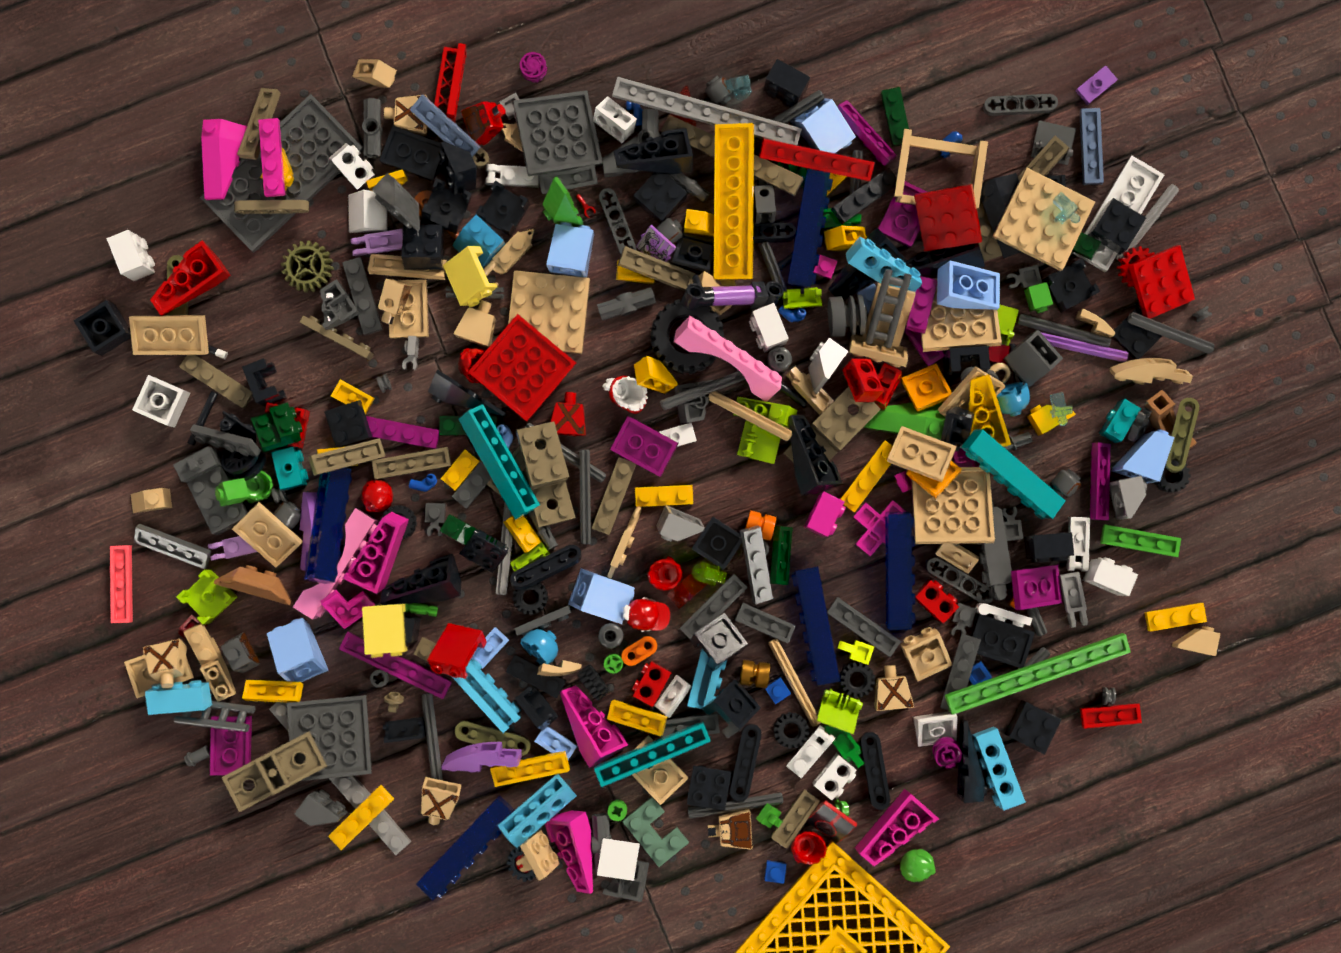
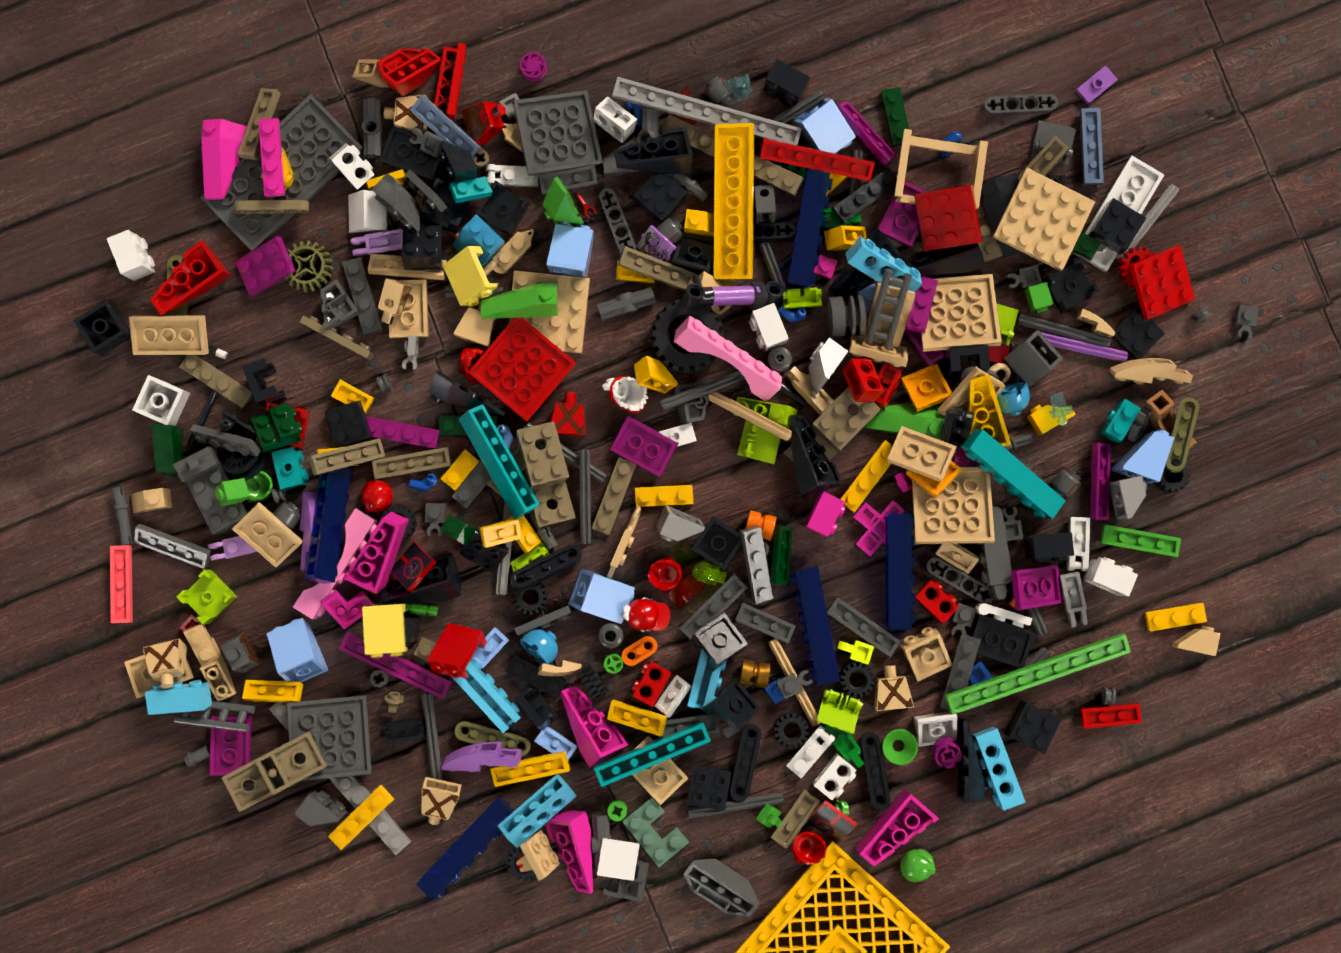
medium nougat wedge [214,565,293,606] -> none
torso [708,809,752,849] -> none
blue plate [764,860,787,884] -> none
light blue slope [937,261,1000,310] -> none
clear light blue piece [1053,192,1080,224] -> none
dark grey axle [1127,312,1215,354] -> none
none -> dark grey pin [111,487,133,546]
none -> dark green slope [152,424,184,477]
none -> magenta plate [235,236,296,297]
none -> red wedge [376,48,442,96]
none -> slope [391,541,437,592]
none -> dark grey plate [404,170,447,213]
none -> dark grey plate [409,128,444,158]
none -> teal plate [449,177,492,203]
none -> yellow plate [480,518,522,548]
none -> bright green wedge [481,281,558,319]
none -> dark grey wedge [683,859,760,917]
none -> dark grey plate [776,670,813,699]
none -> bright green piece [882,729,918,765]
none -> dark grey plate [1235,305,1259,340]

